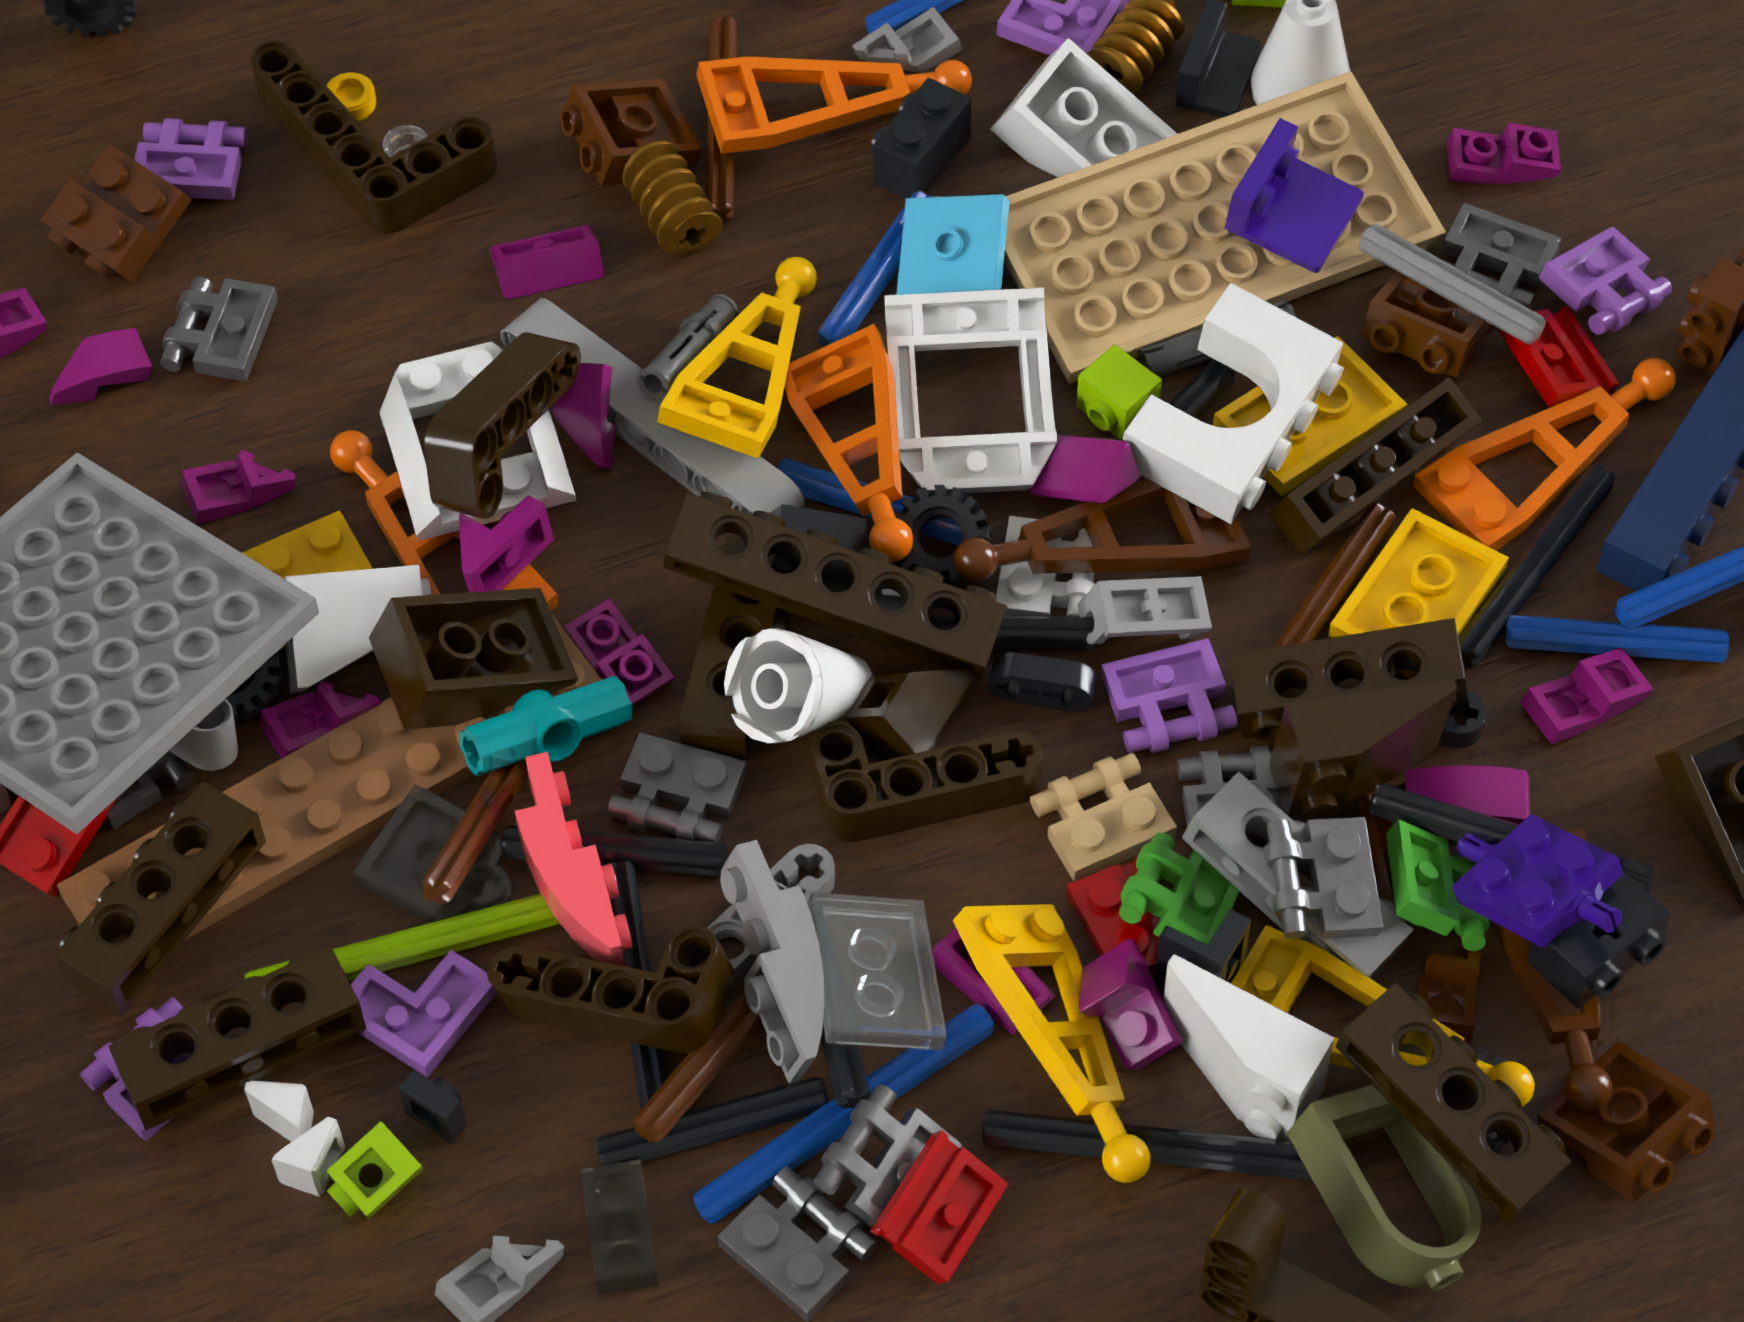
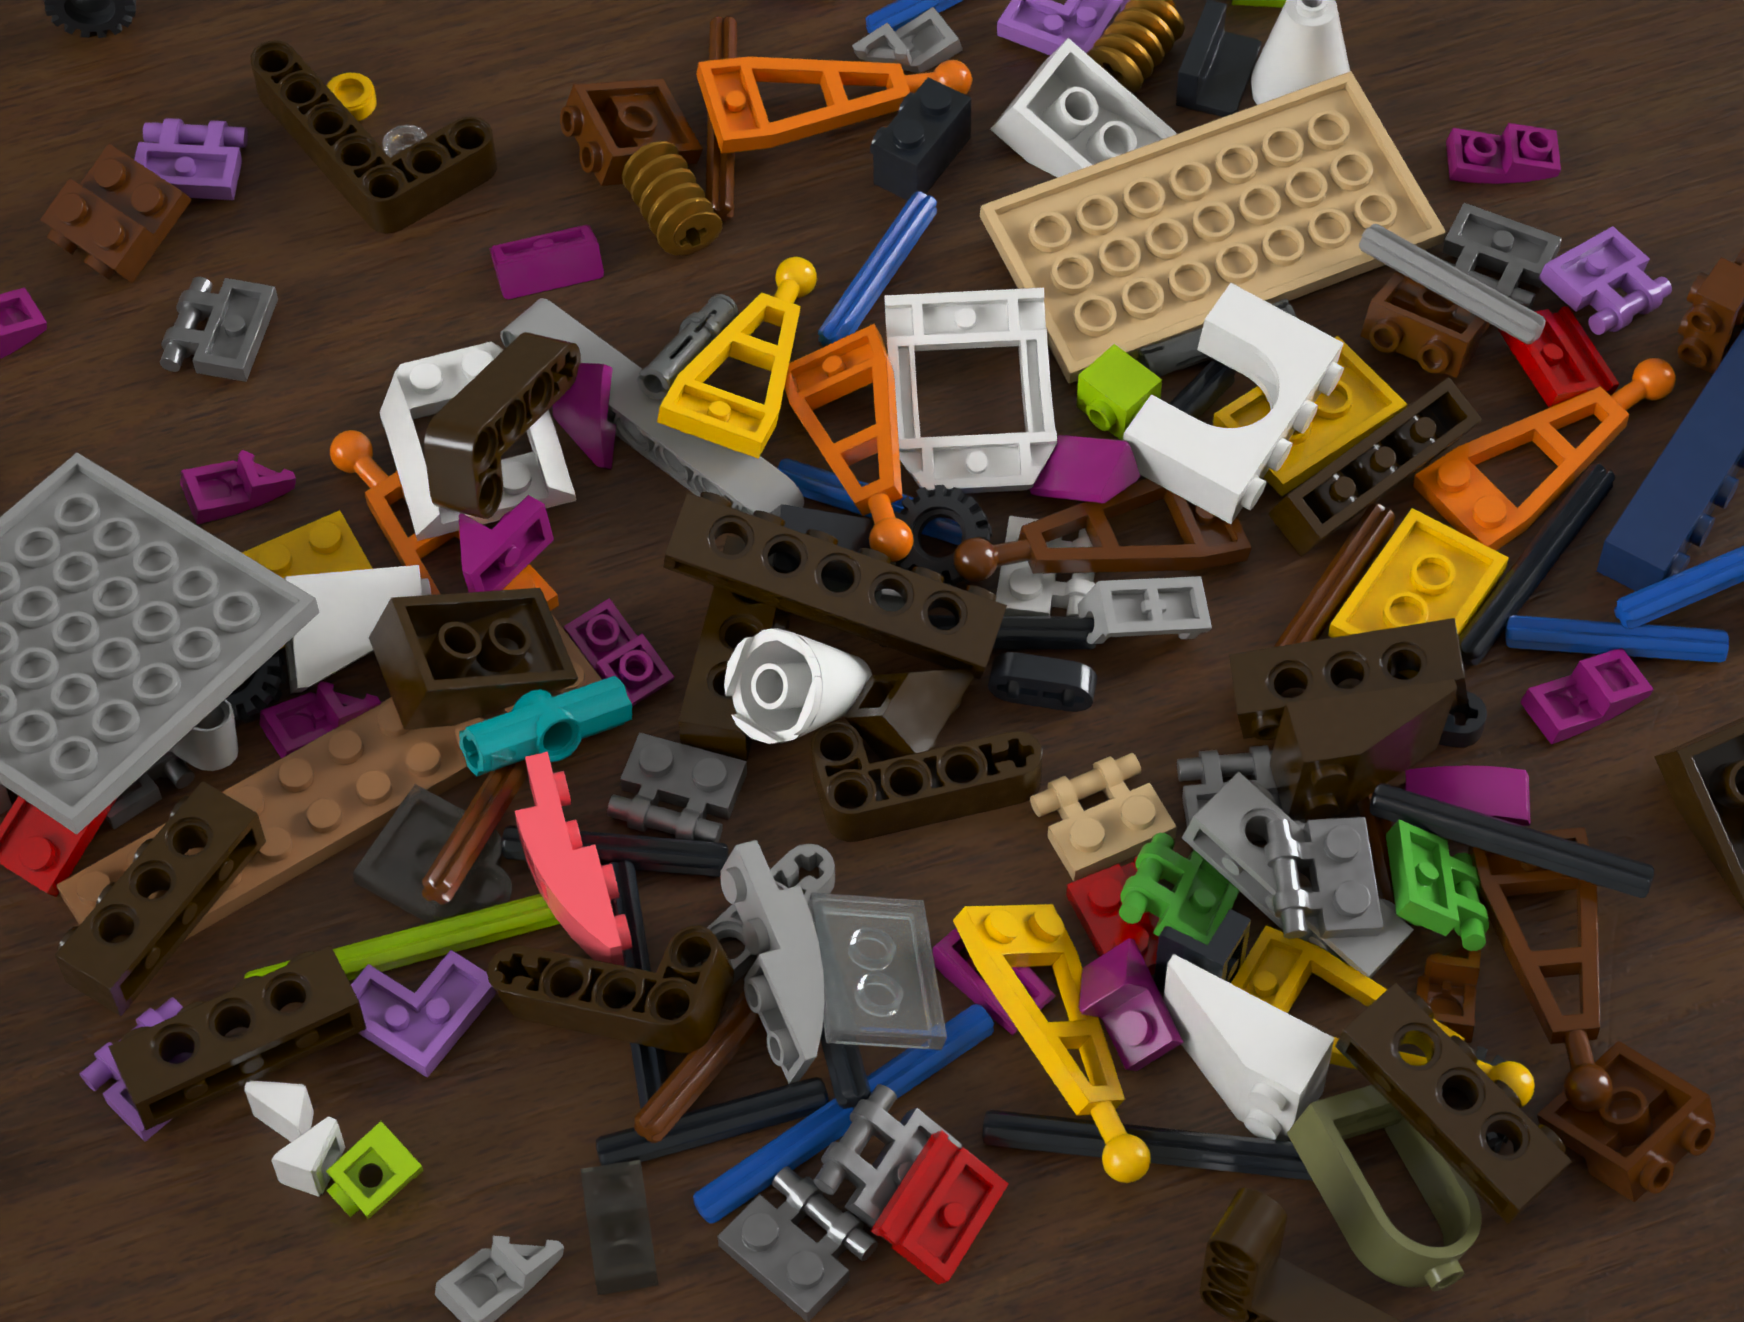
magenta slope [49,328,152,405] -> none
black plate [398,1070,467,1144] -> none
medium azure plate [896,194,1010,295] -> none
medium lavender plate [1101,638,1238,753] -> none
dark purple bracket [1224,118,1364,273] -> none
dark purple plate [1452,814,1624,948] -> none
black brick [1527,869,1671,1009] -> none

